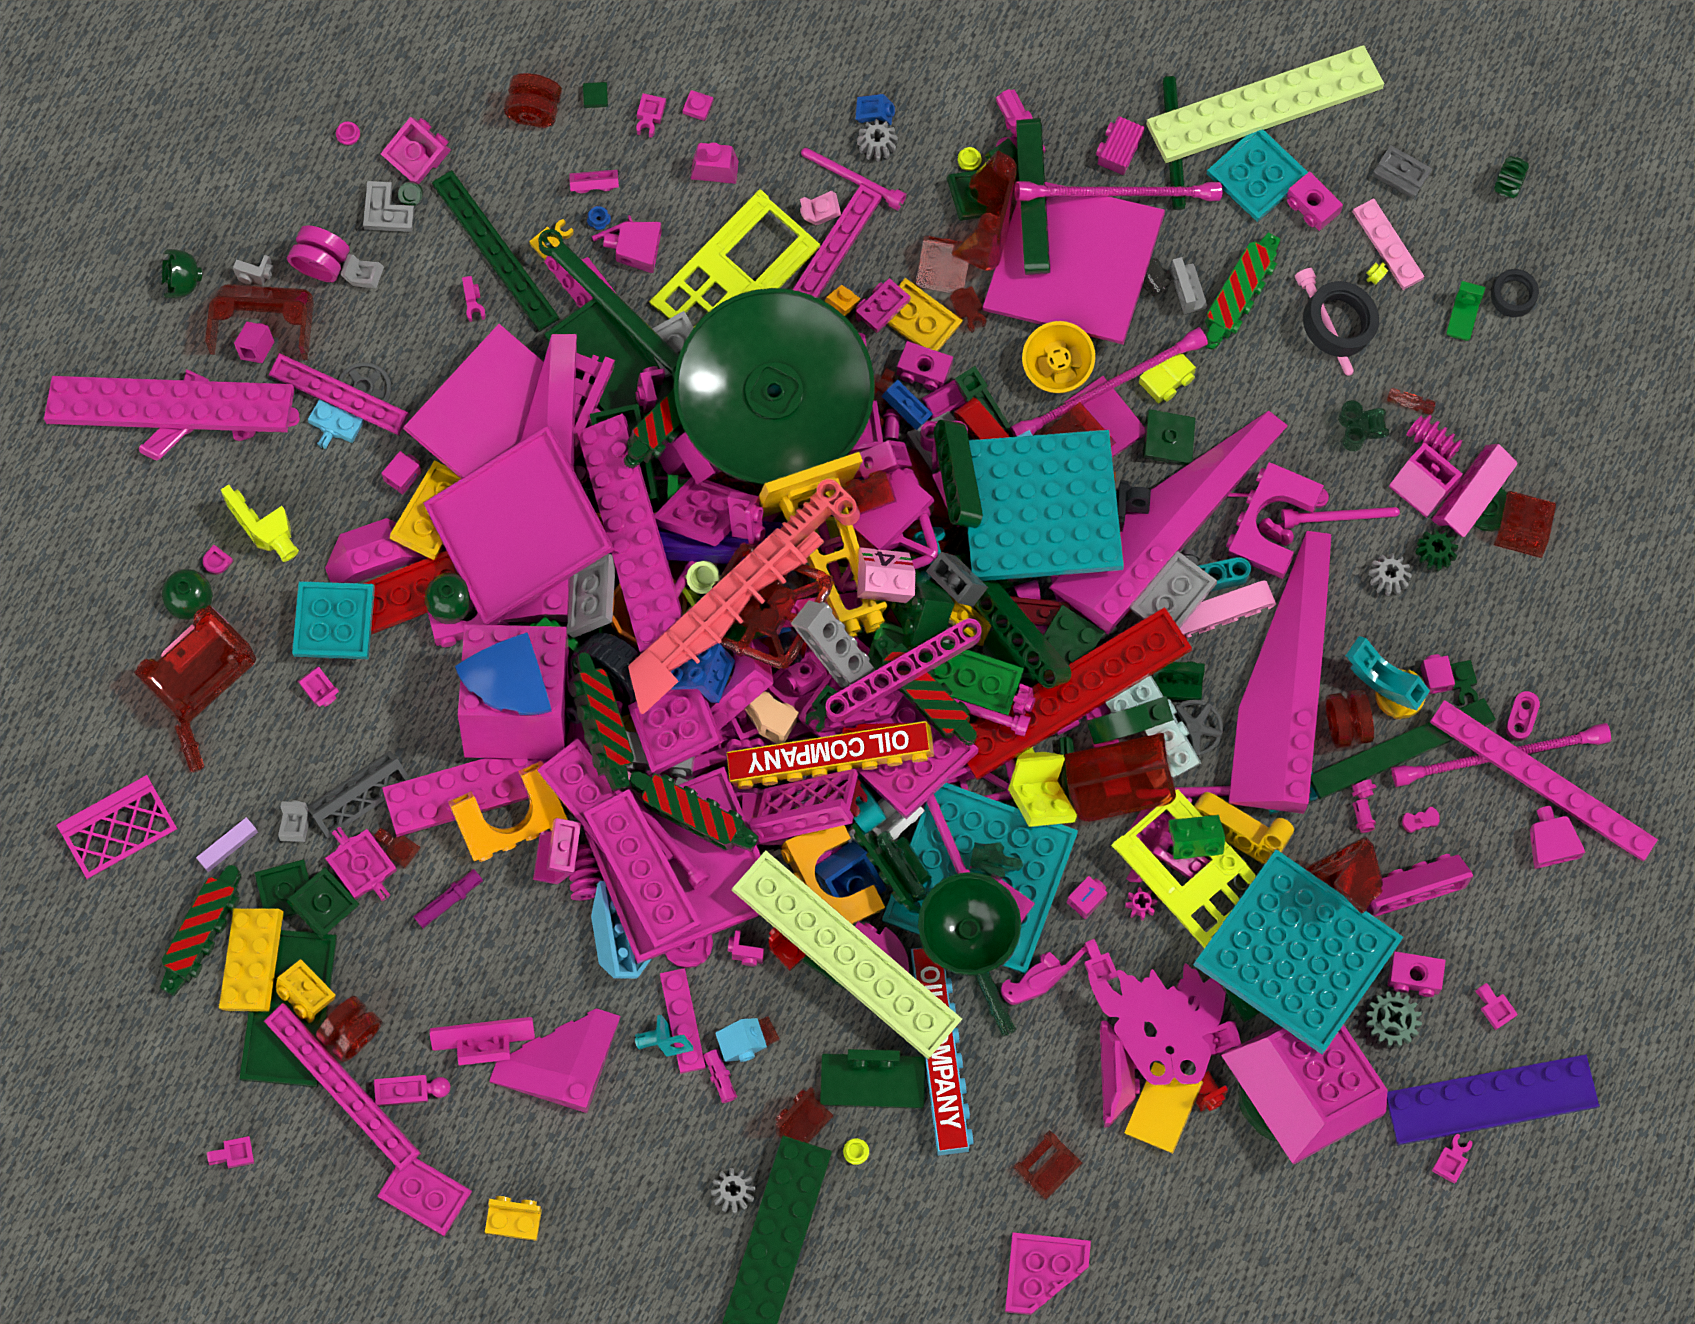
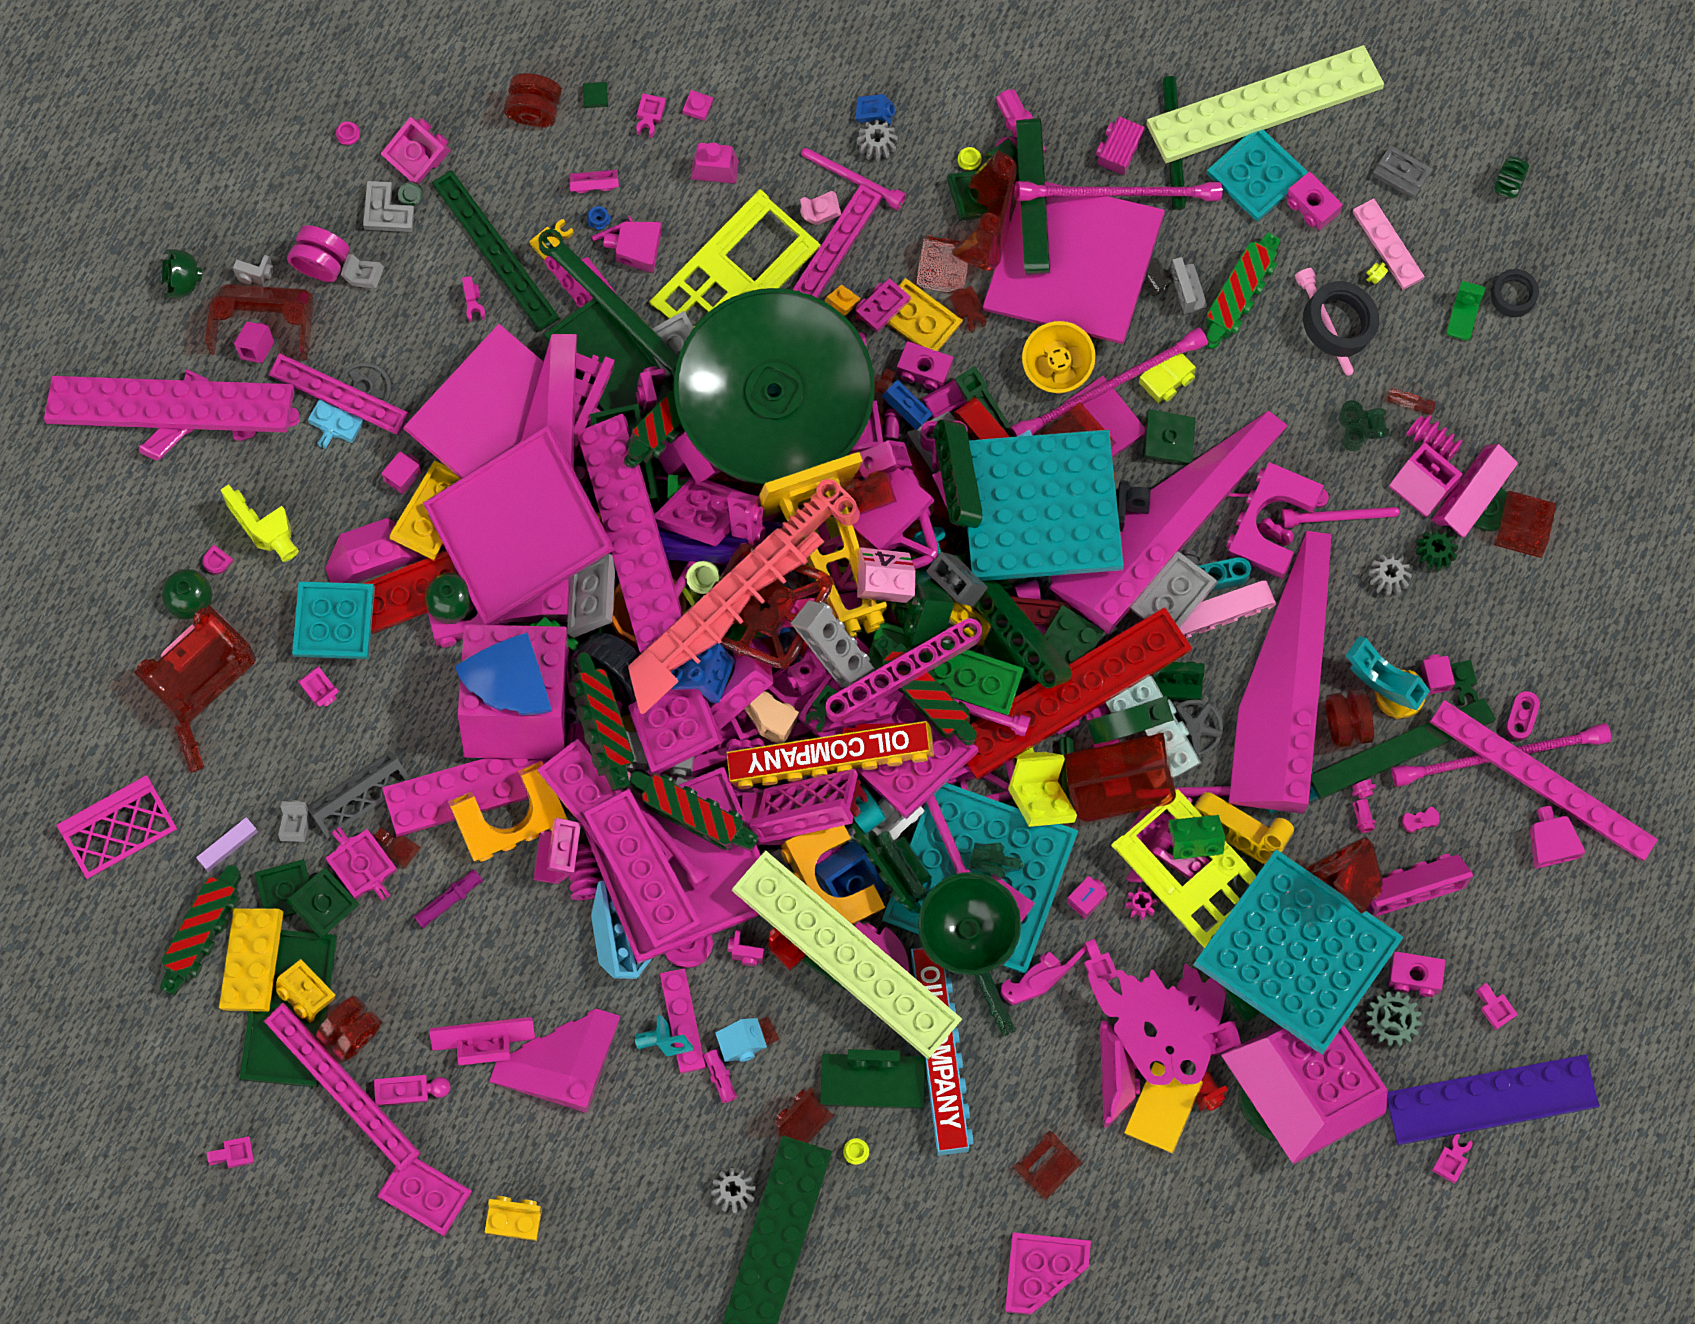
dark pink plate [1013,684,1036,717] -> none

